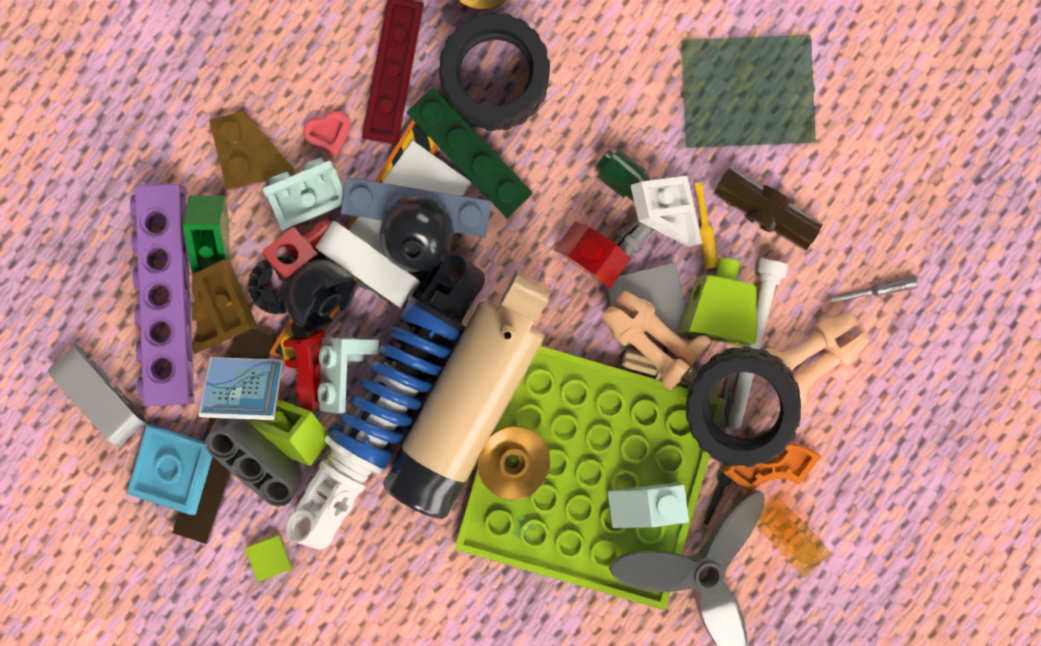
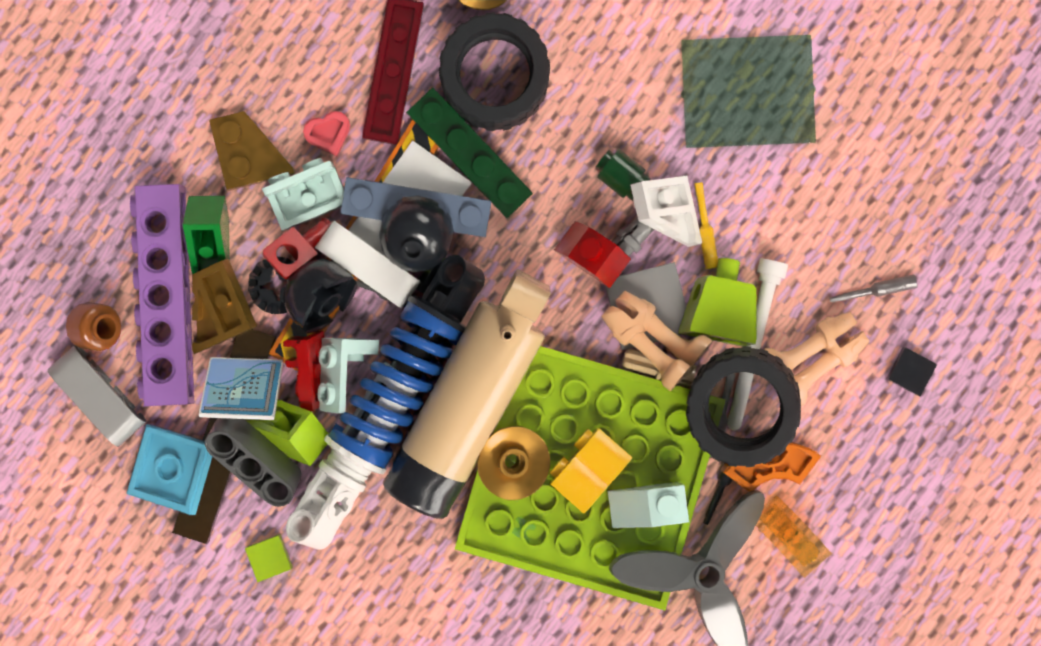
dark brown piece [713,167,823,251] -> none
none -> dark orange head [65,302,122,351]
none -> yellow brick [549,428,633,513]
none -> black tile [886,347,937,396]

